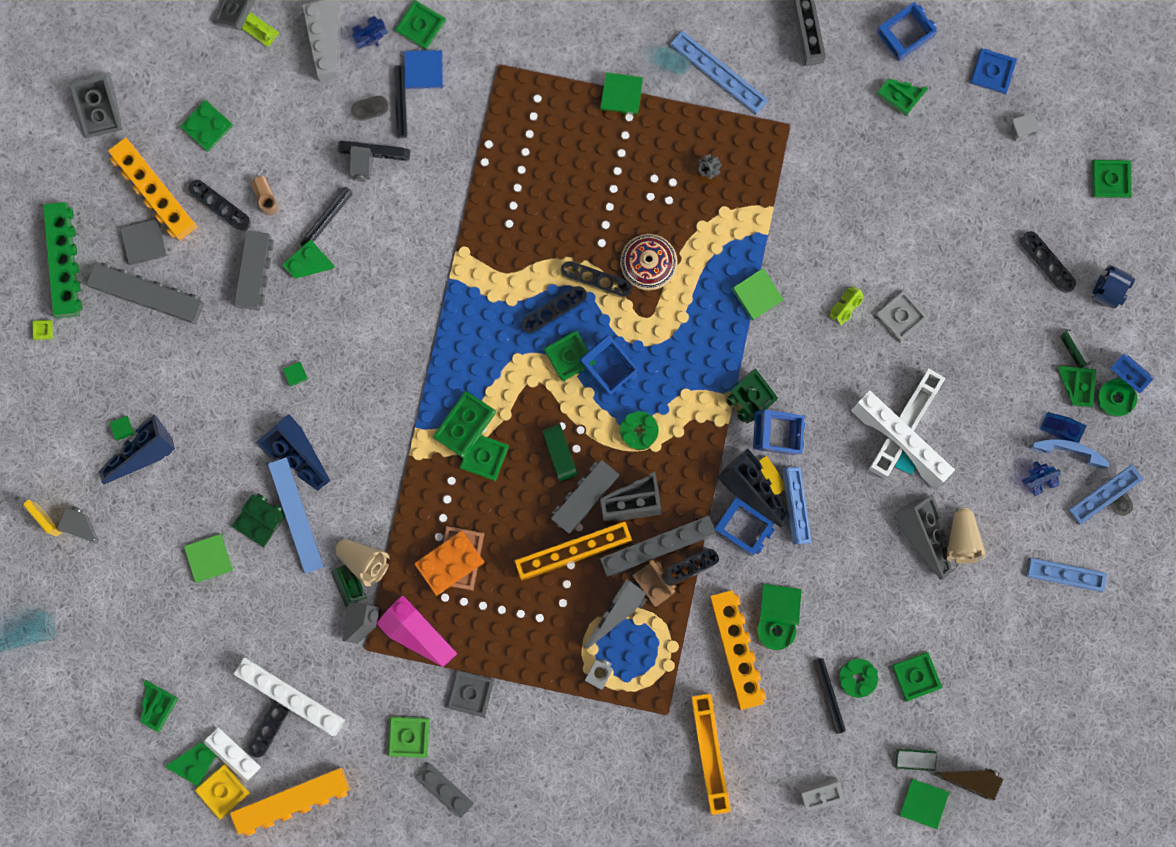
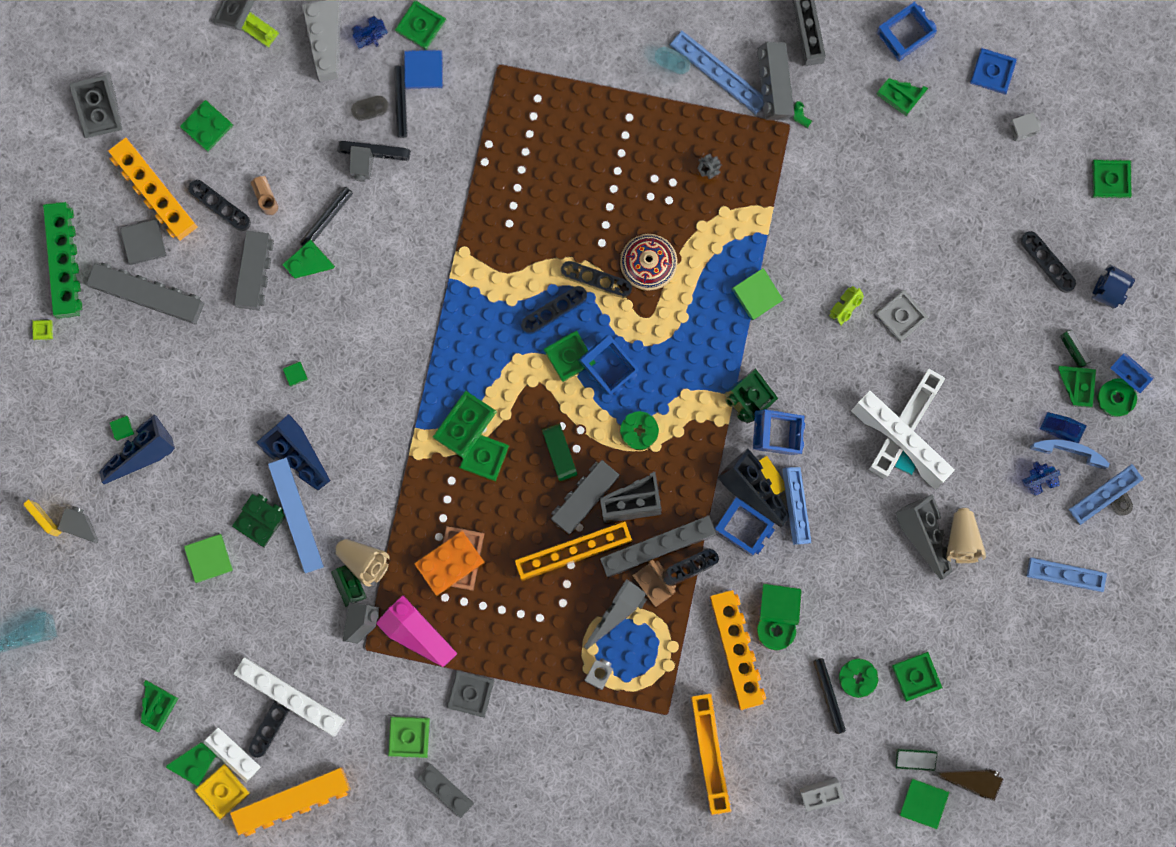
green tile [601,72,643,115] -> none
none -> dark grey brick [757,42,794,121]
none -> green arm [793,101,812,129]

